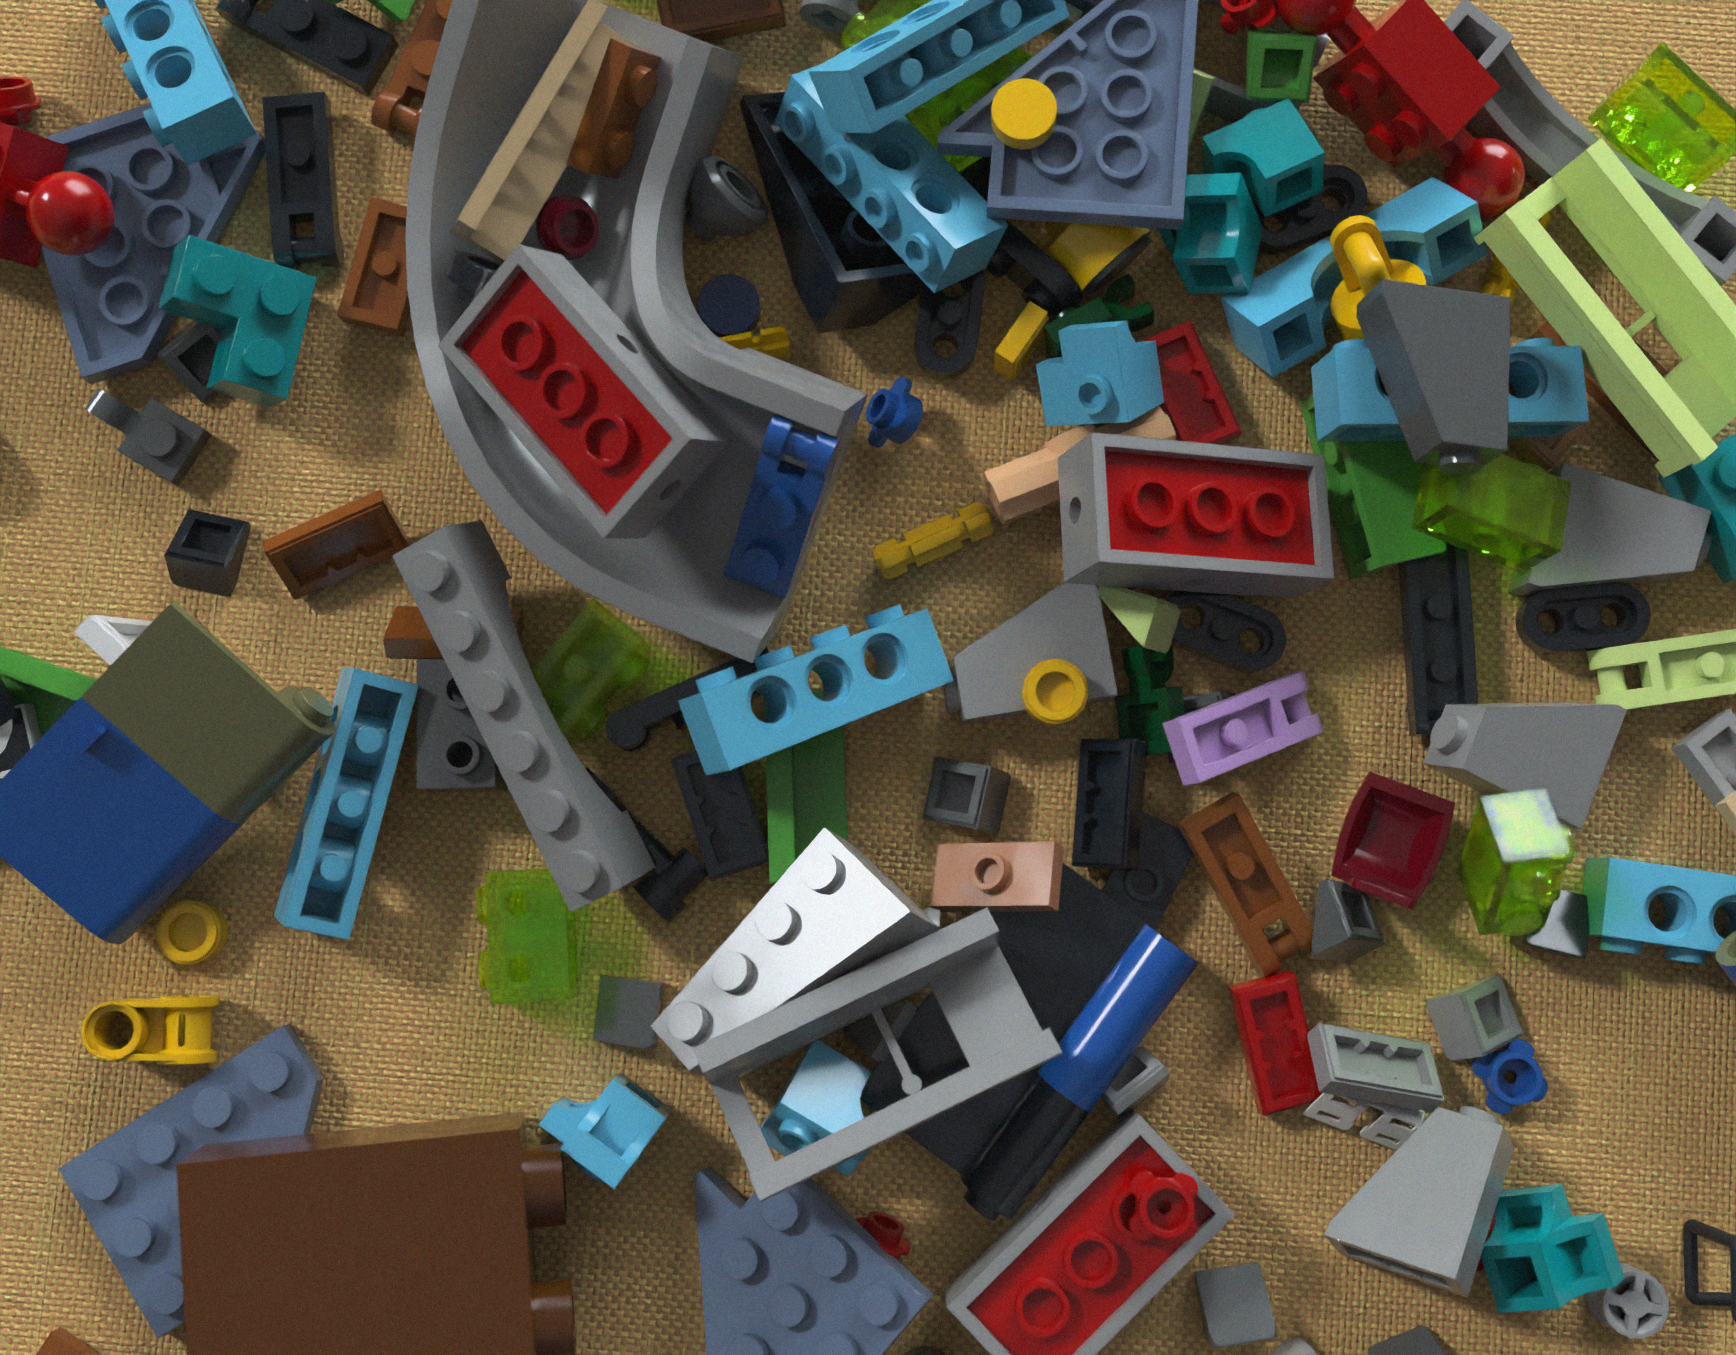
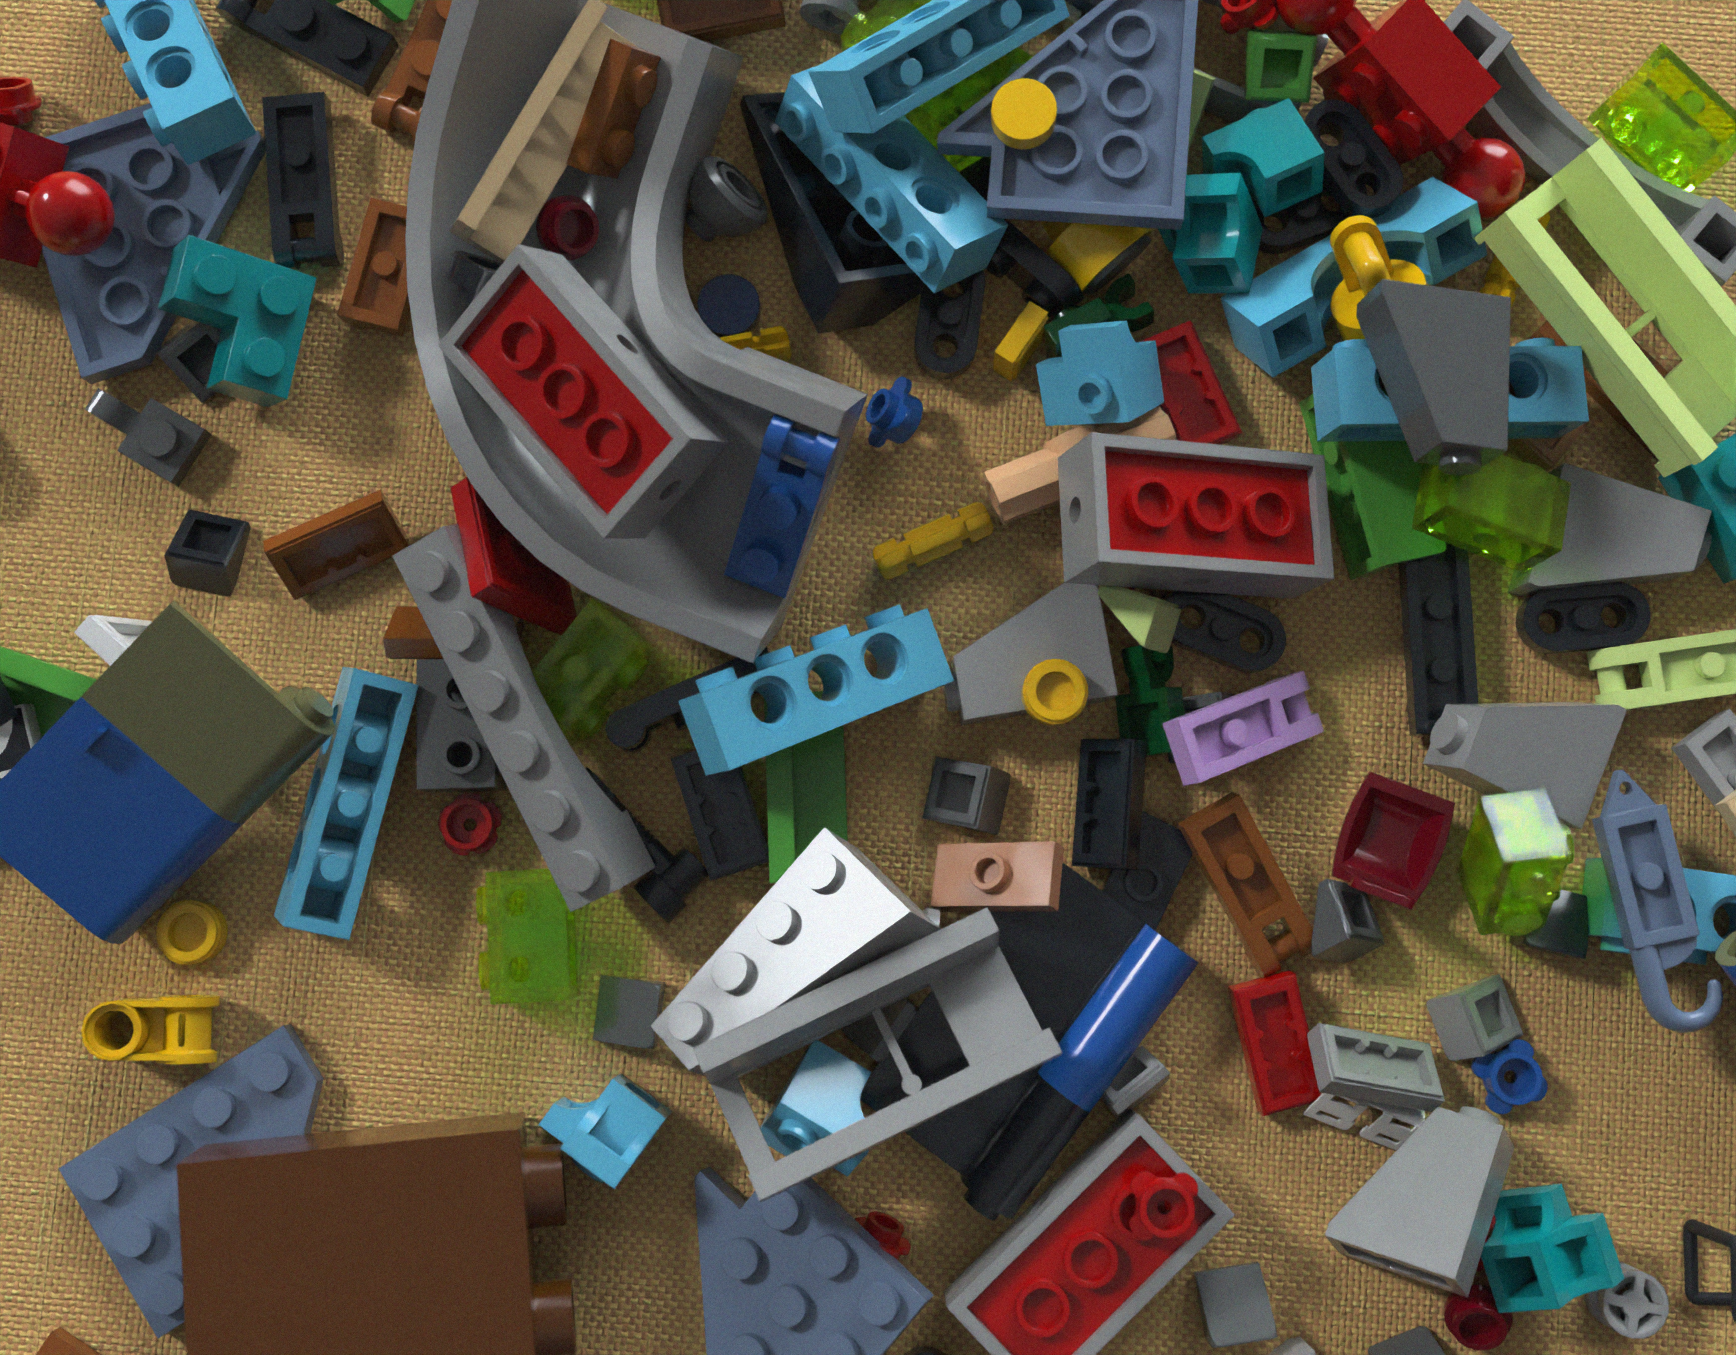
none -> red plate [438,793,502,856]
none -> red tile [450,477,578,636]
none -> black plate [1304,100,1403,218]
none -> dark red plate [1444,1285,1513,1351]
none -> sand blue plate [1592,770,1723,1033]

